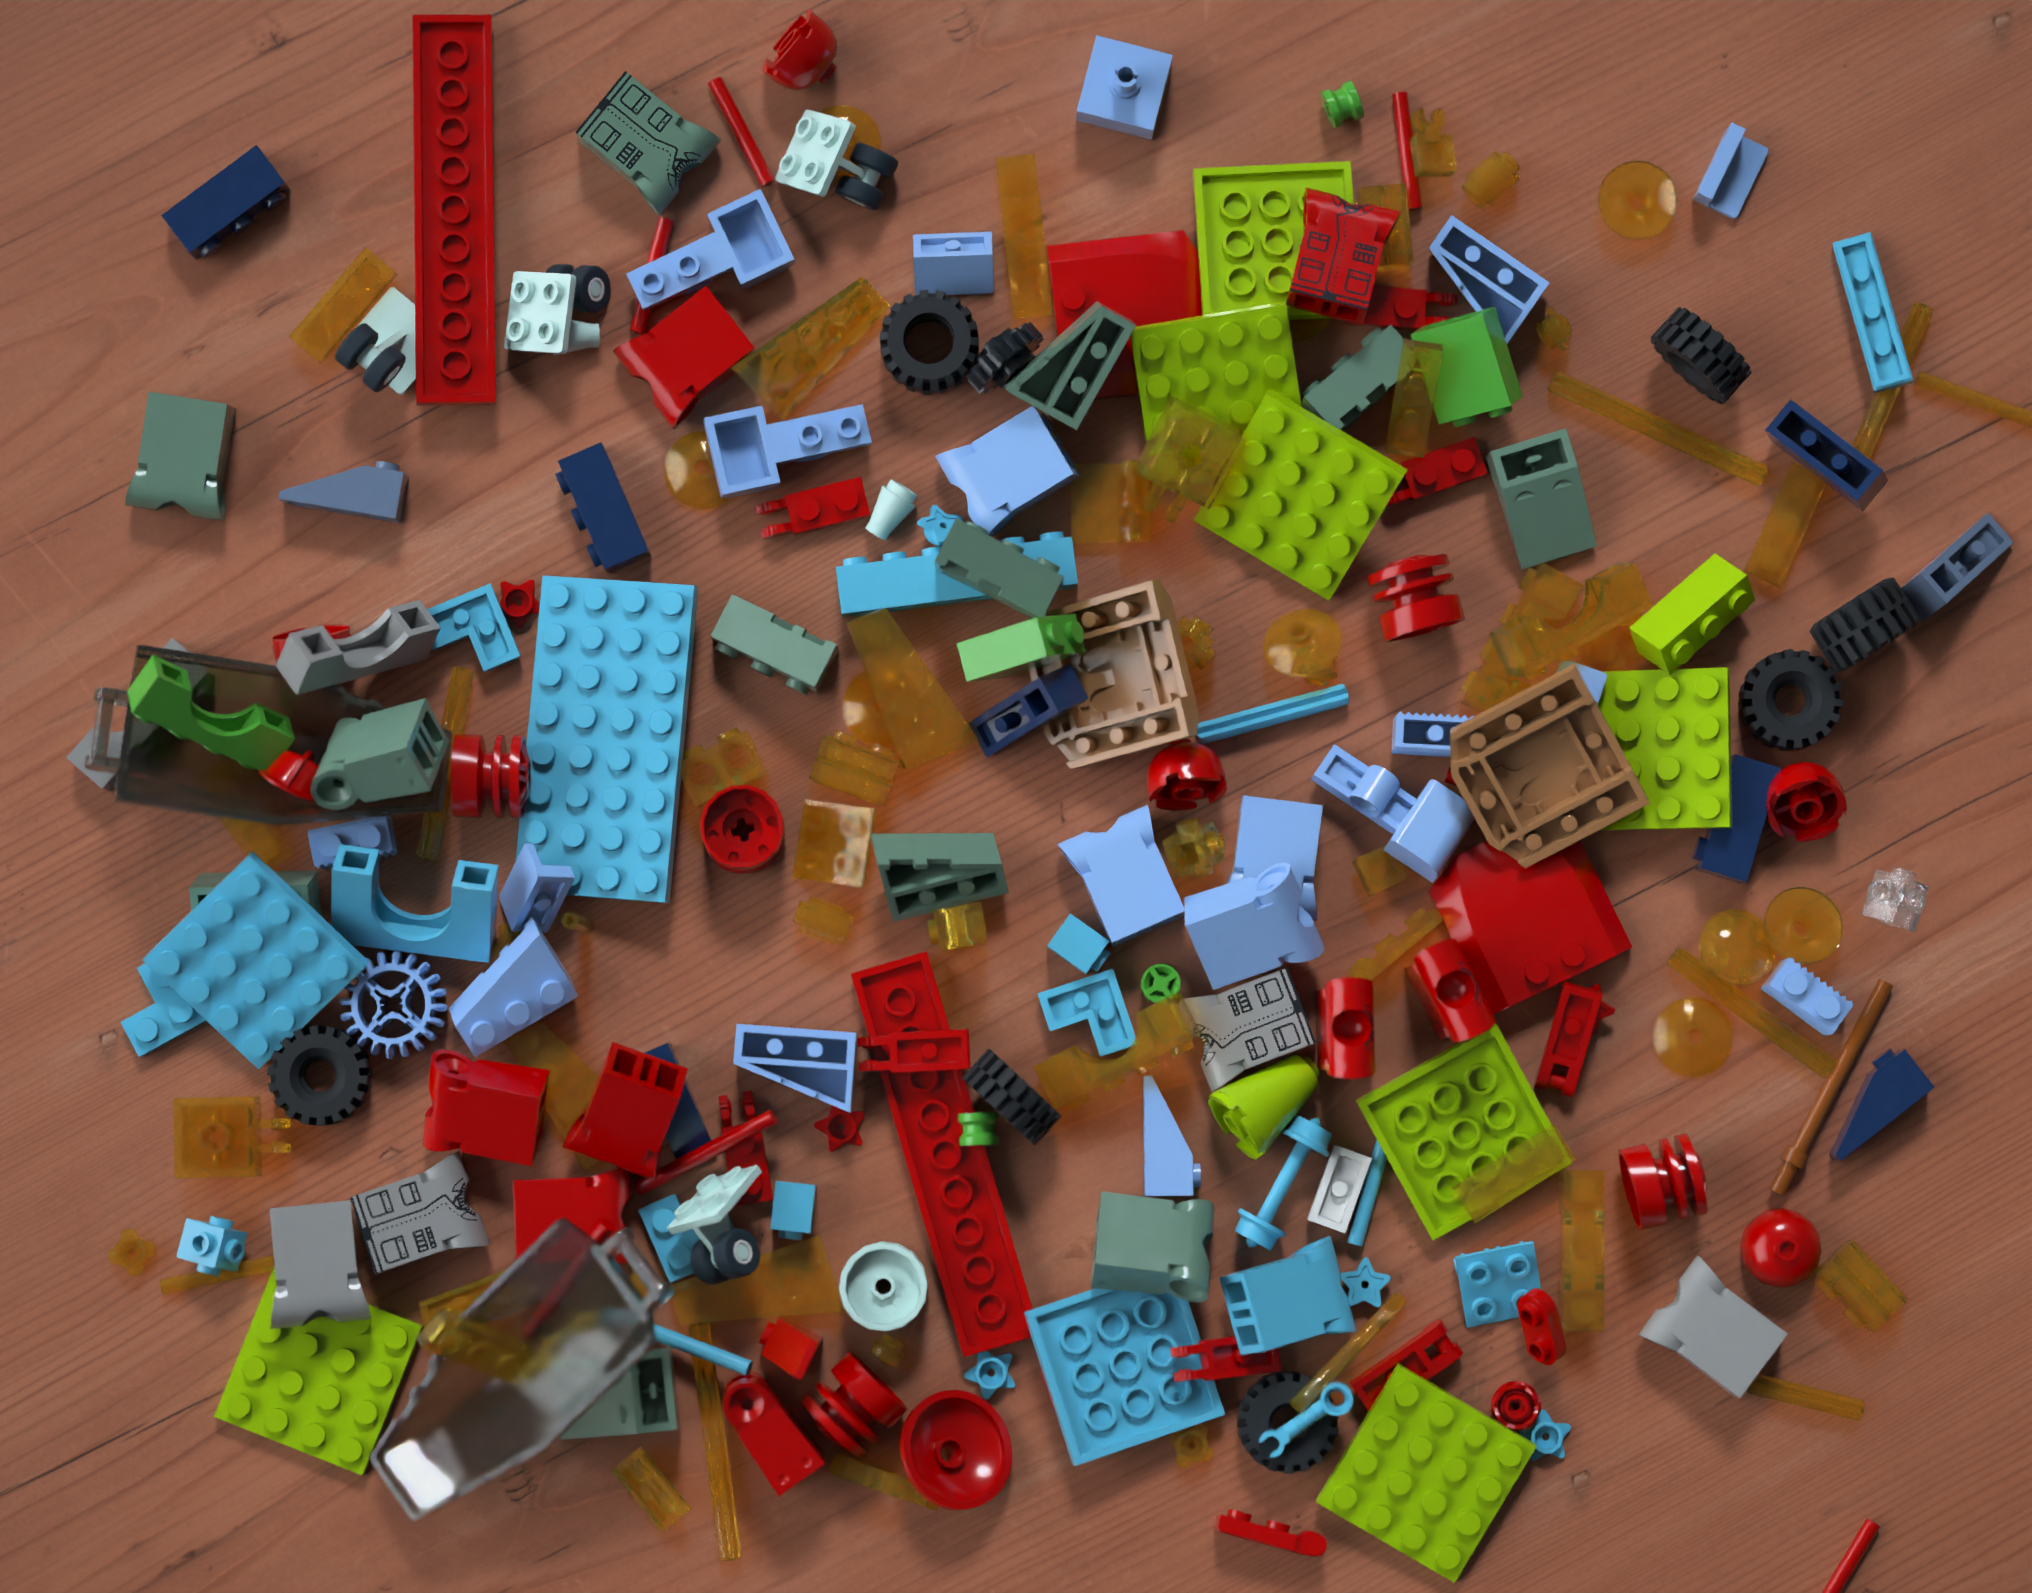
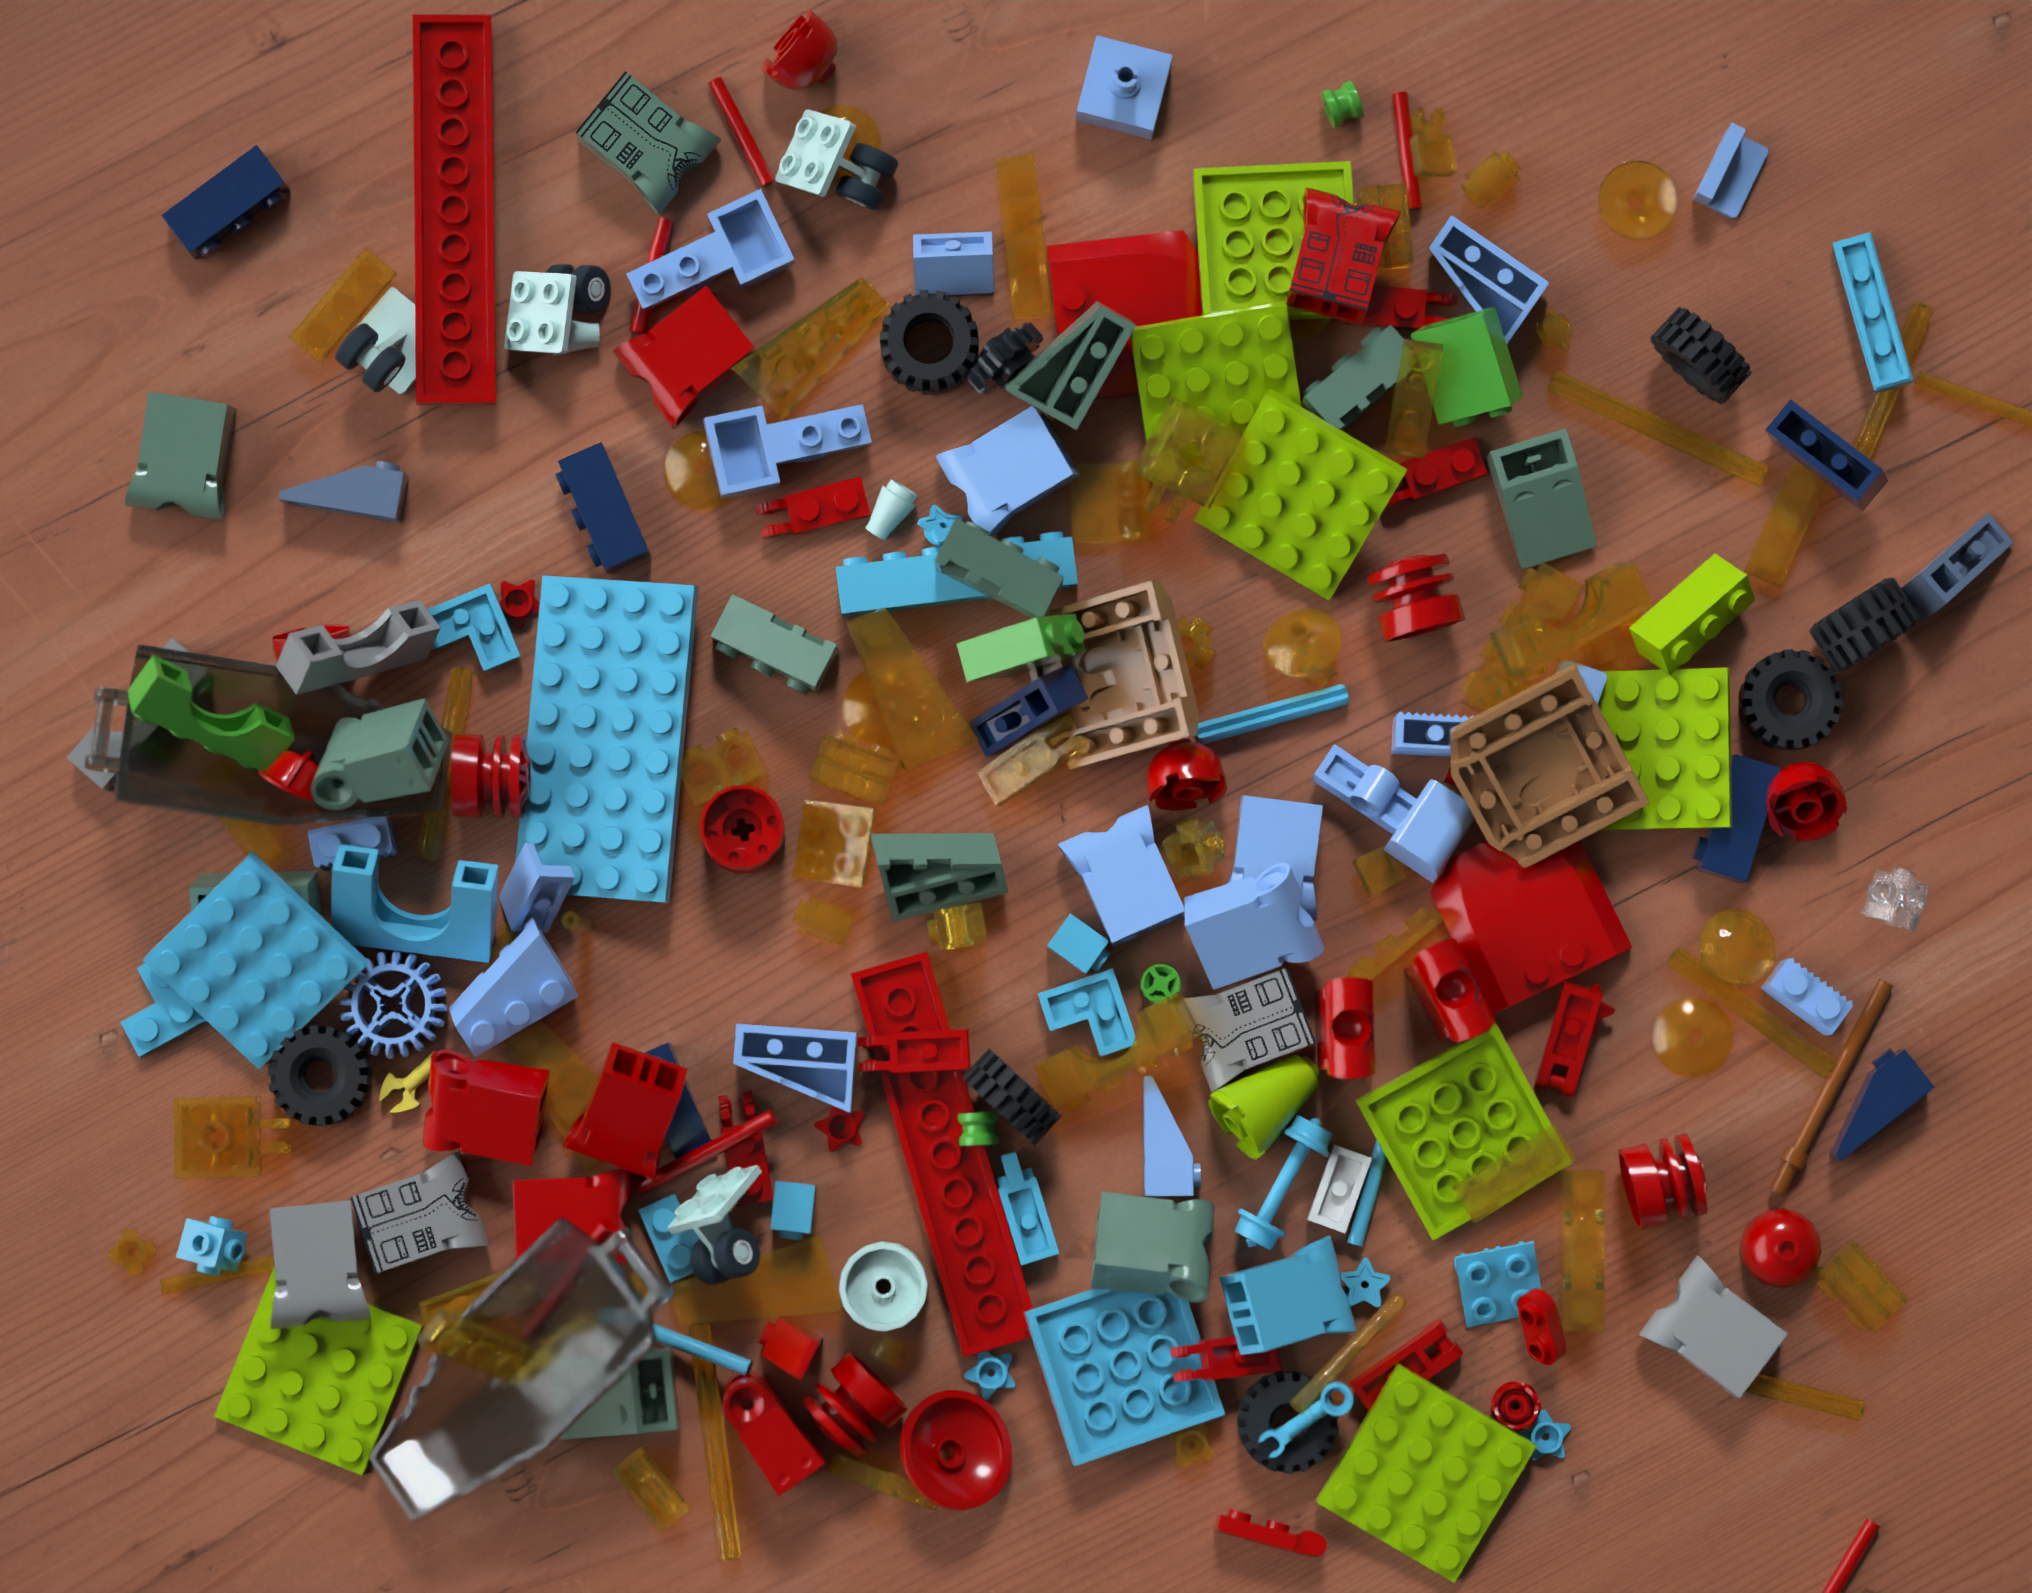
clear yellow dish [1764,887,1843,964] -> none
none -> light yellow bar [379,1051,435,1113]
none -> clear yellow hinge [976,715,1086,807]
none -> medium azure hinge [997,1151,1059,1265]

